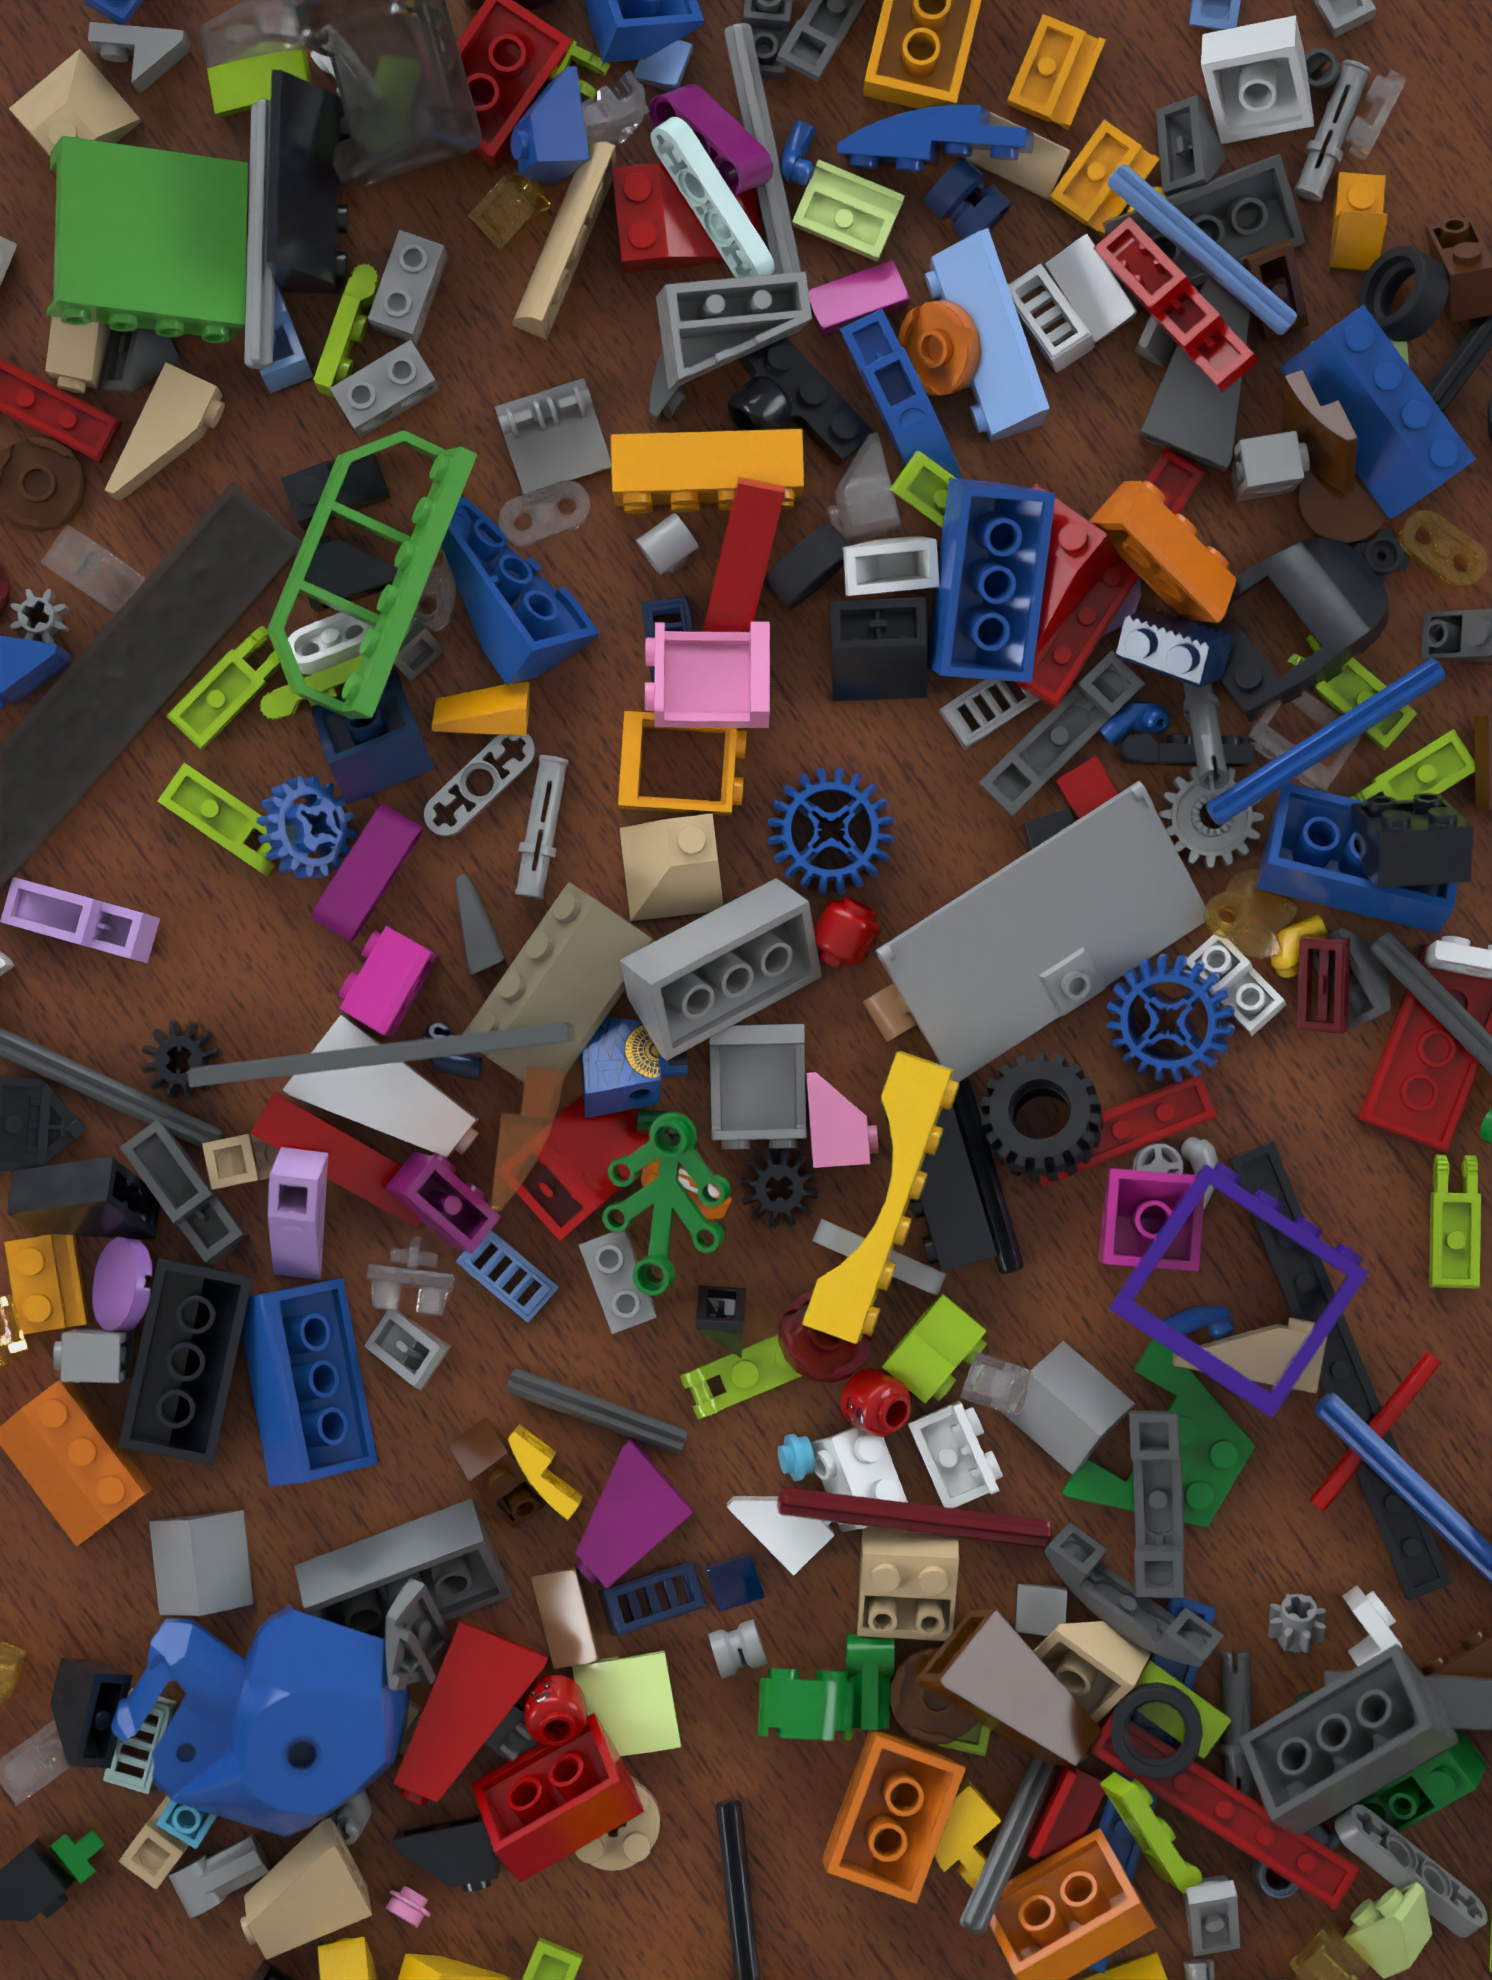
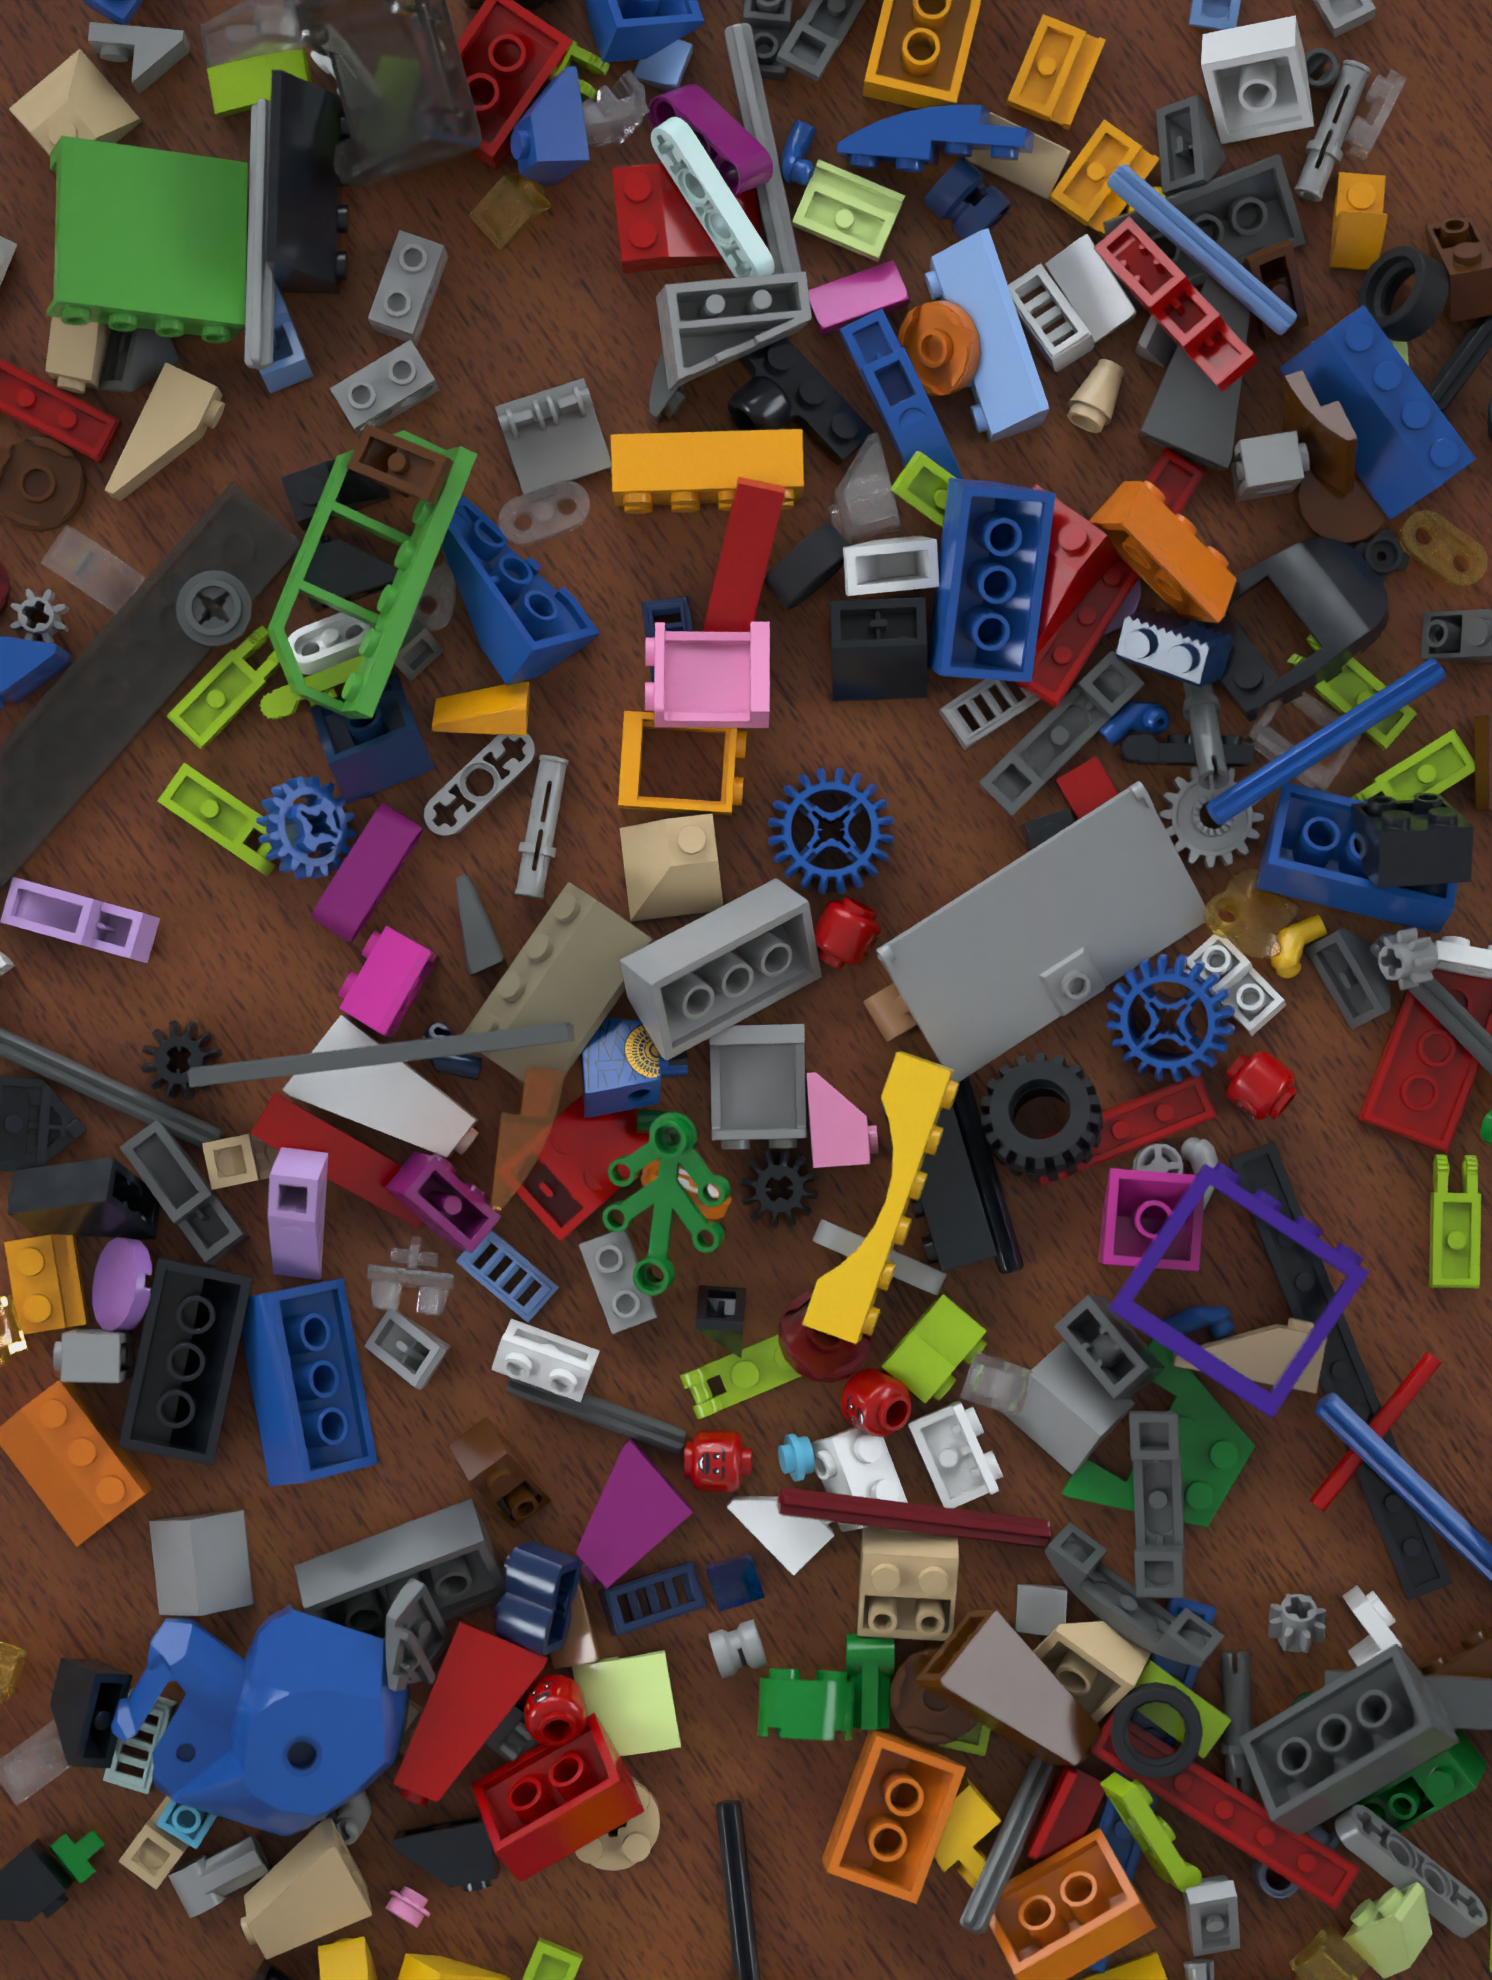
lime hinge [313,263,381,398] -> none
yellow slope [508,1424,583,1520] -> none
tan slope [512,142,618,340] -> none
light grey piece [635,513,699,575] -> none
dark red tile [1297,934,1350,1034] -> none
none -> dark grey gear [176,570,252,646]
none -> reddish brown slope [347,424,454,505]
none -> white bracket [491,1319,600,1402]
none -> dark blue brick [494,1541,581,1656]
none -> red head [684,1430,753,1493]
none -> dark grey brick [1054,1295,1165,1399]
none -> tan cone [1067,359,1124,433]
none -> red head [1225,1051,1298,1120]
none -> light grey gear [1378,927,1438,990]

